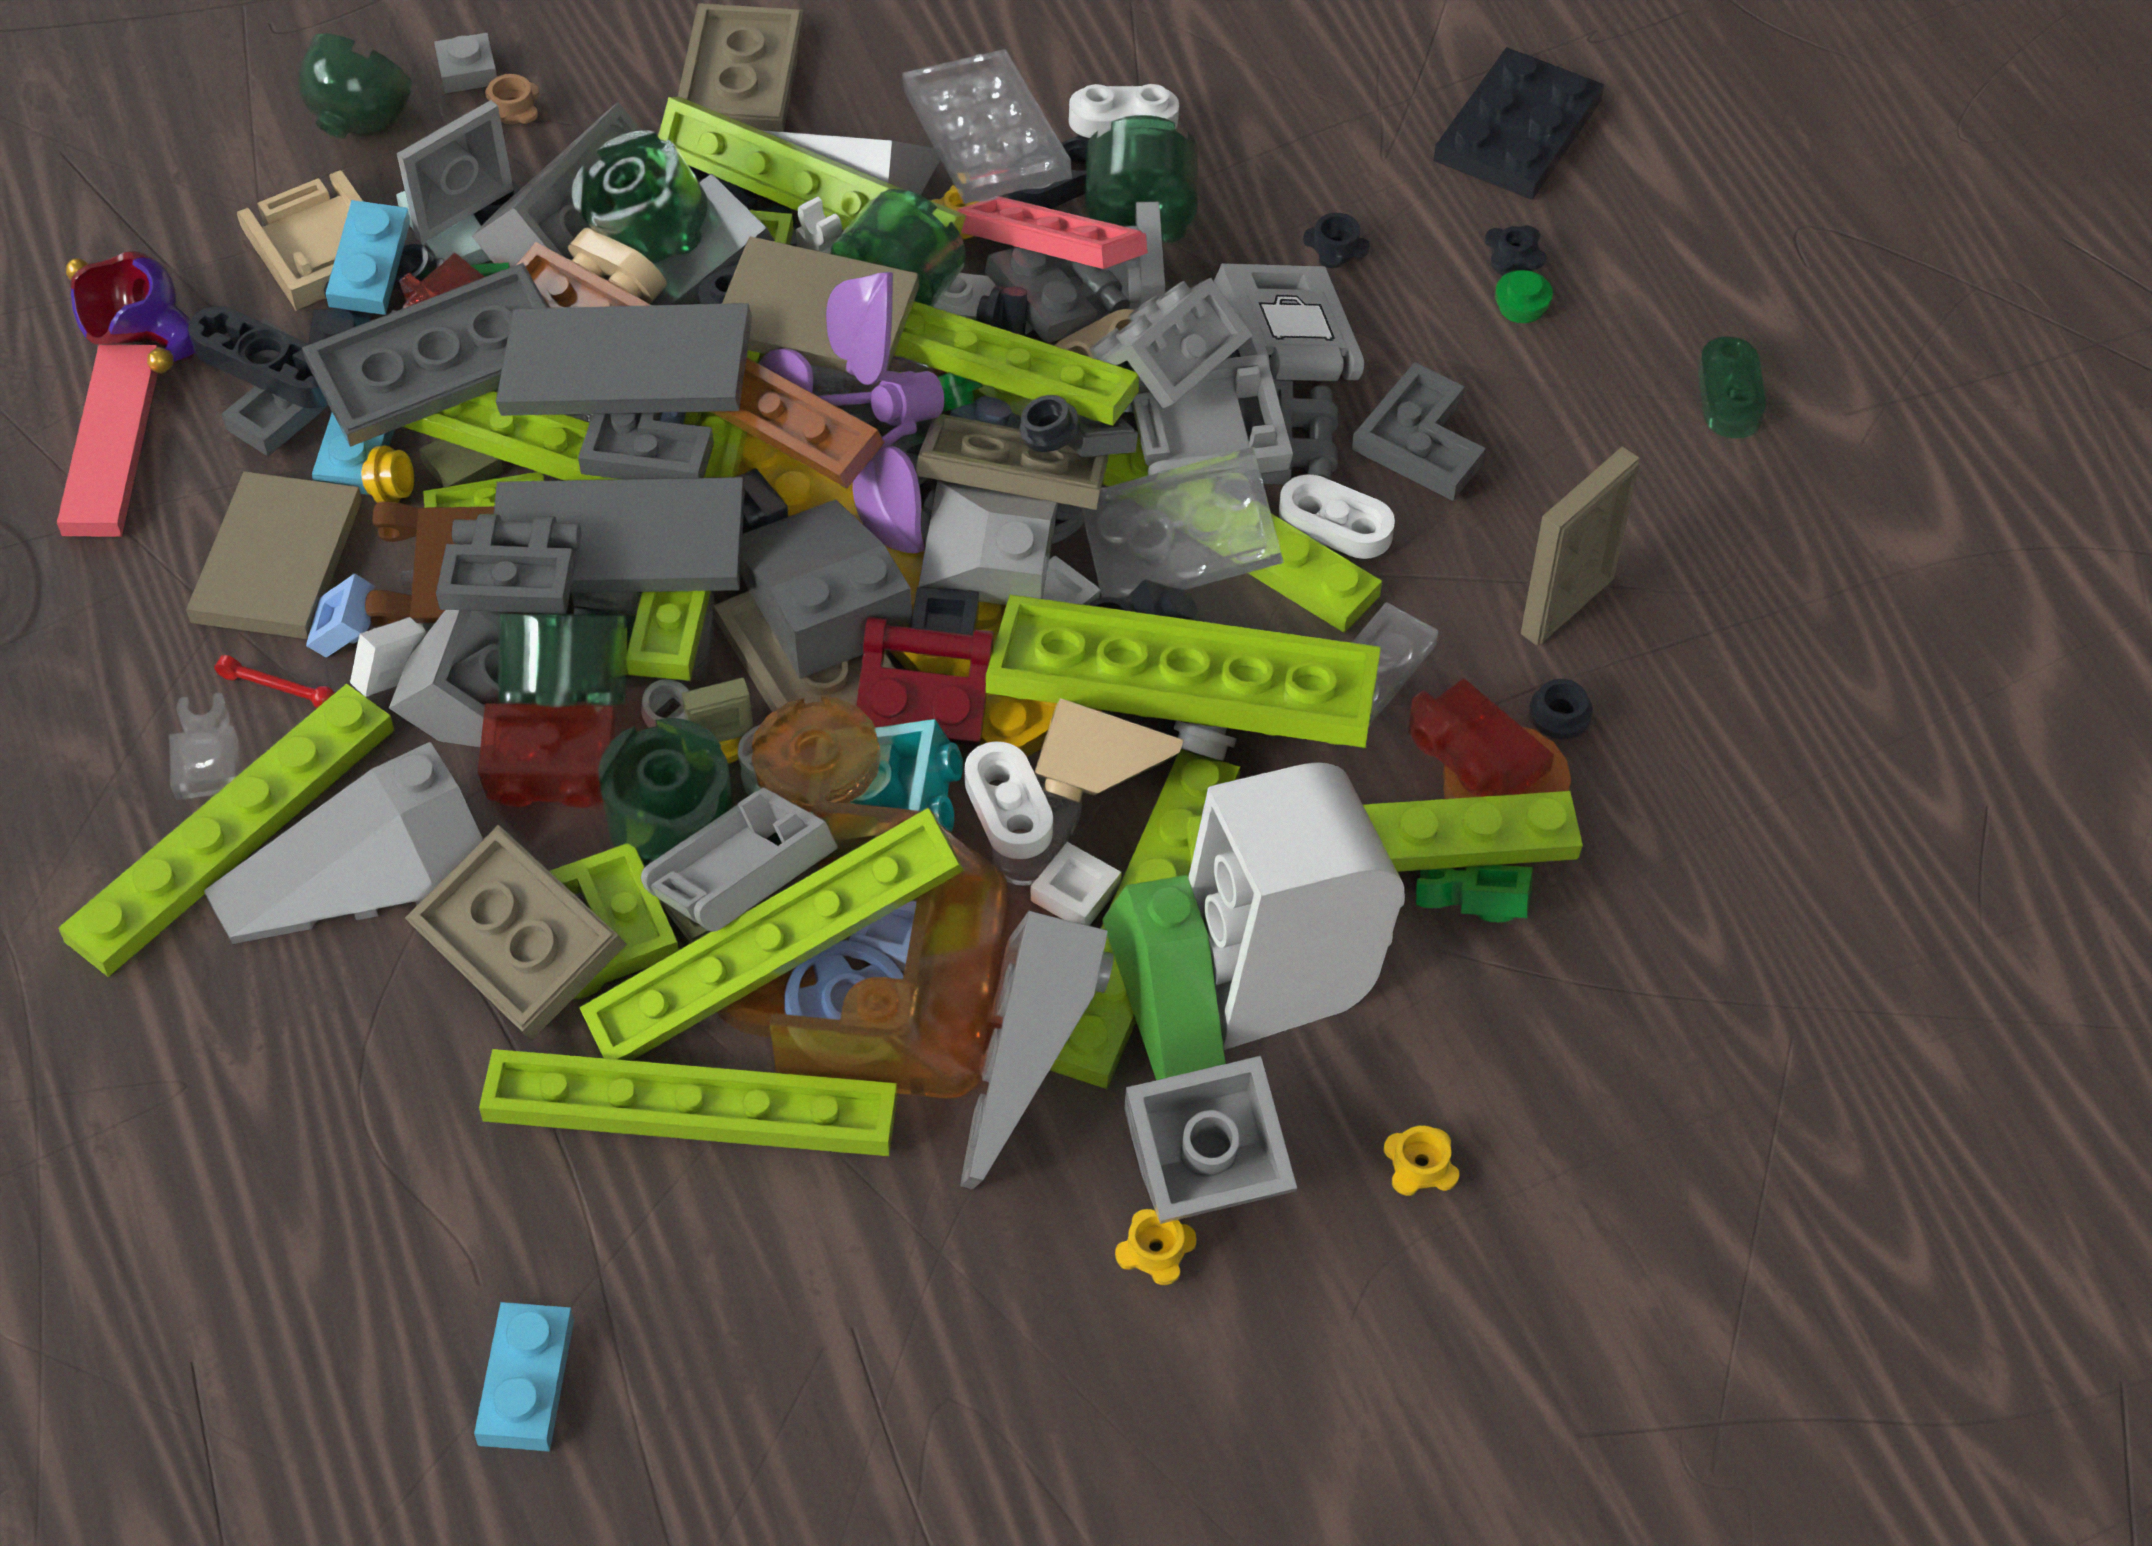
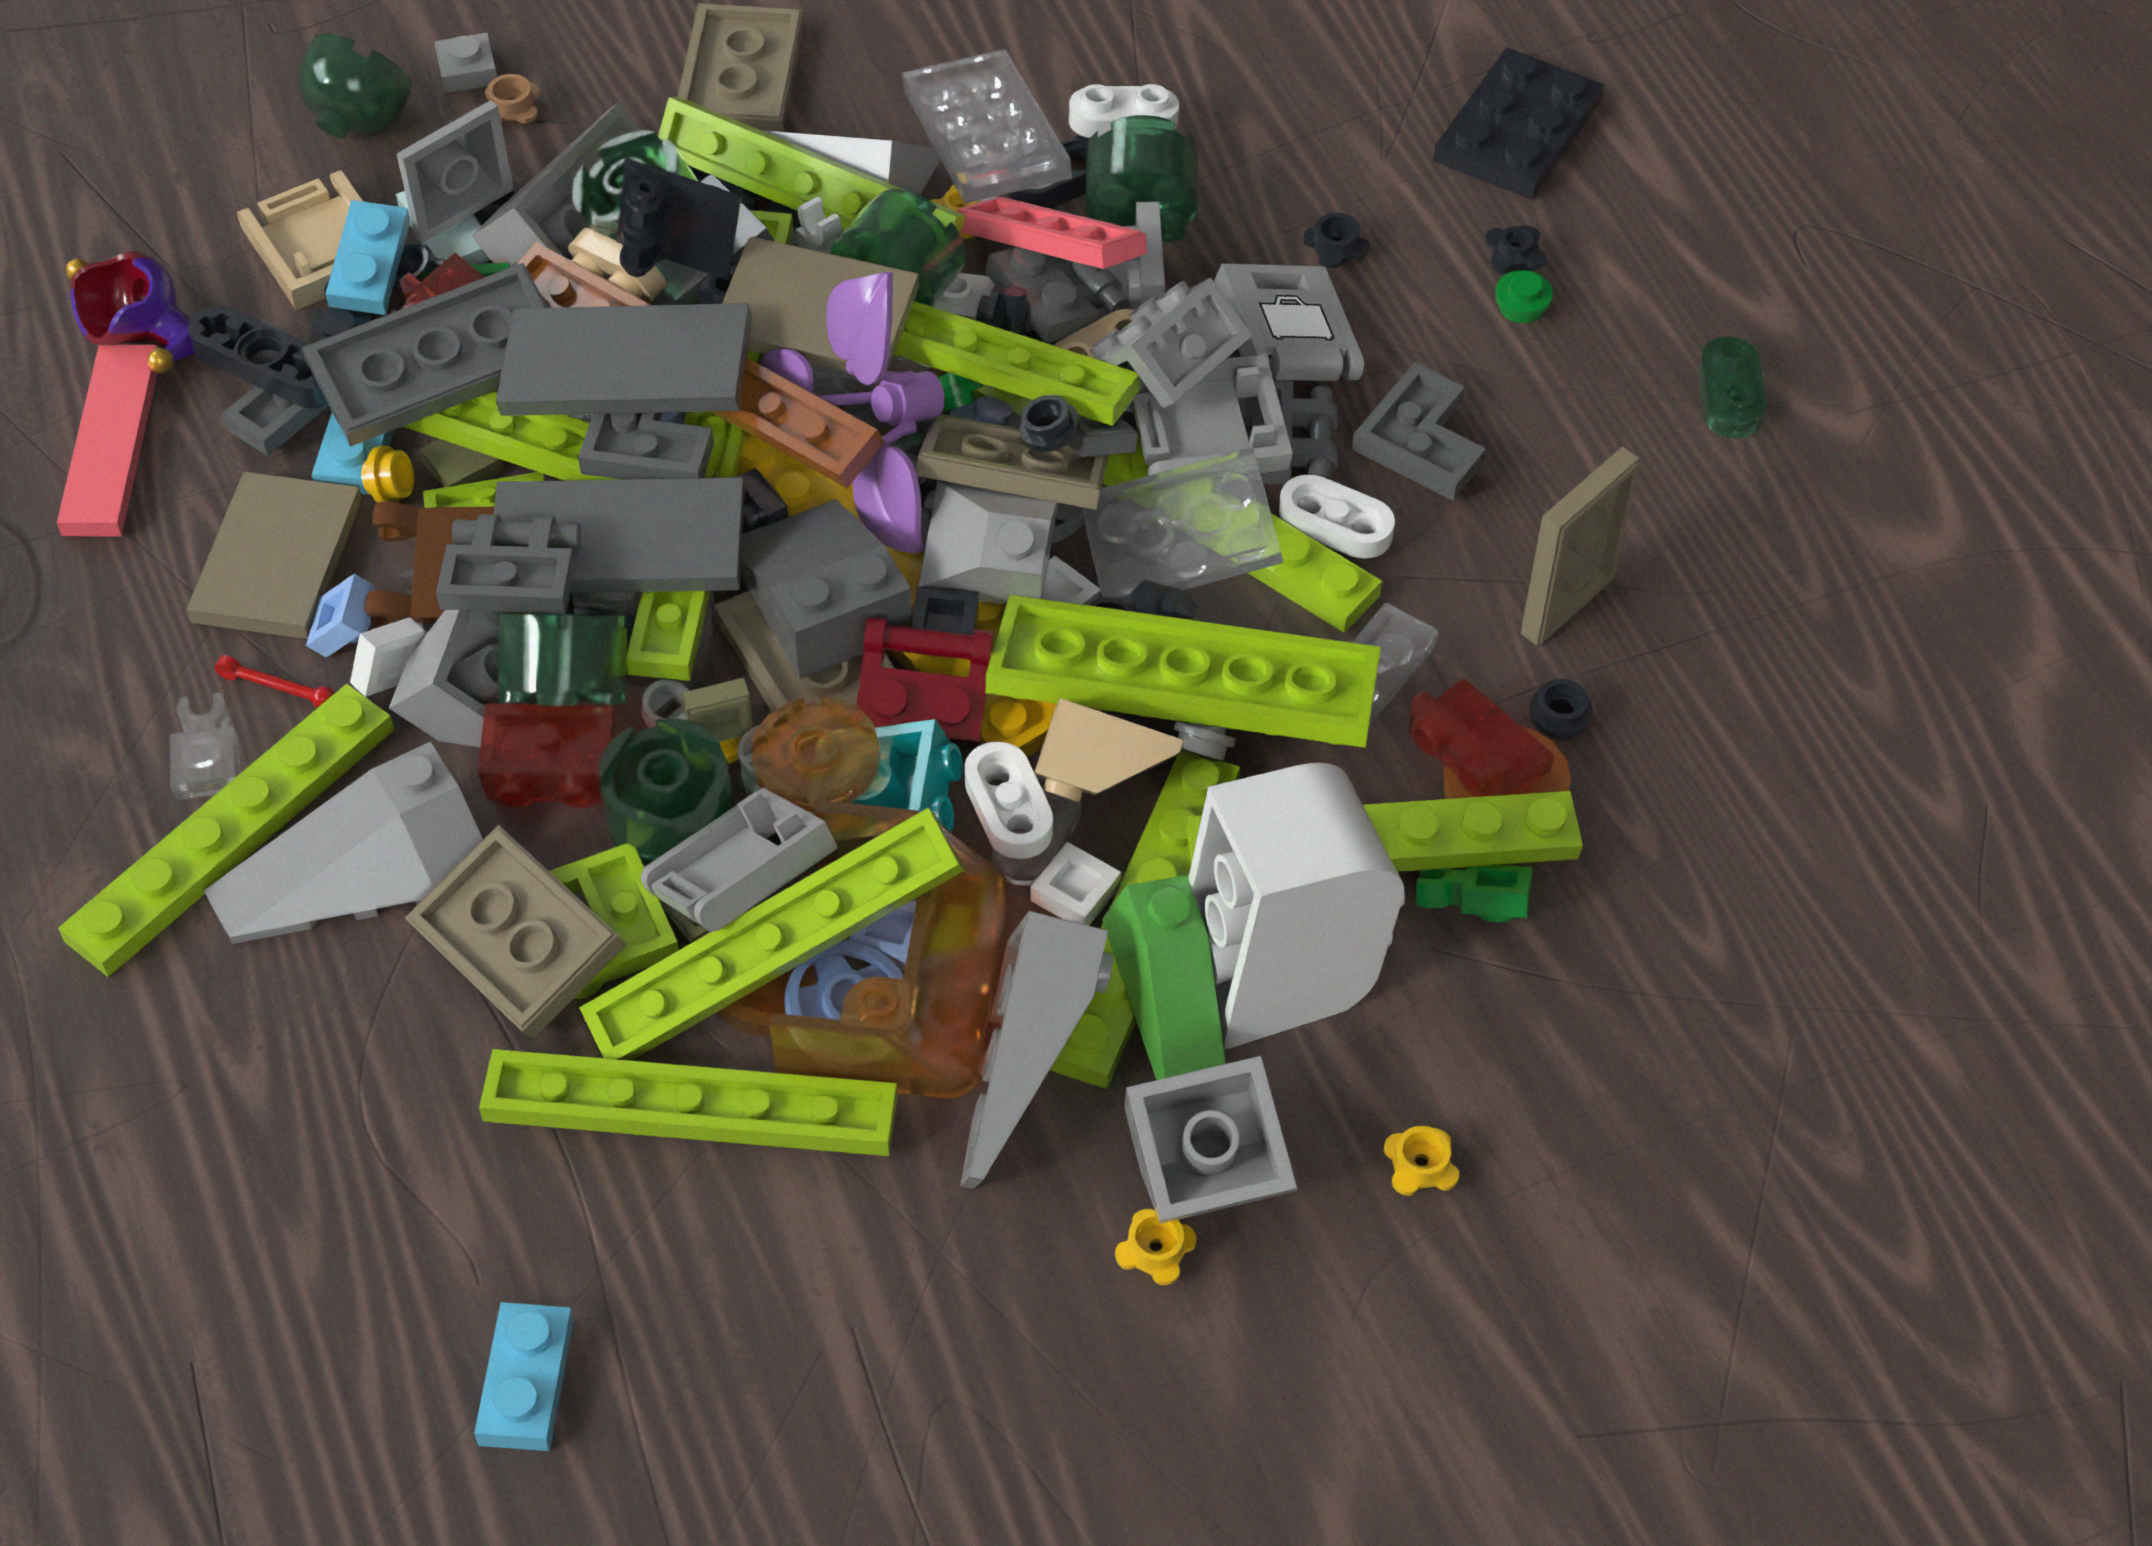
none -> black hinge [616,157,742,280]

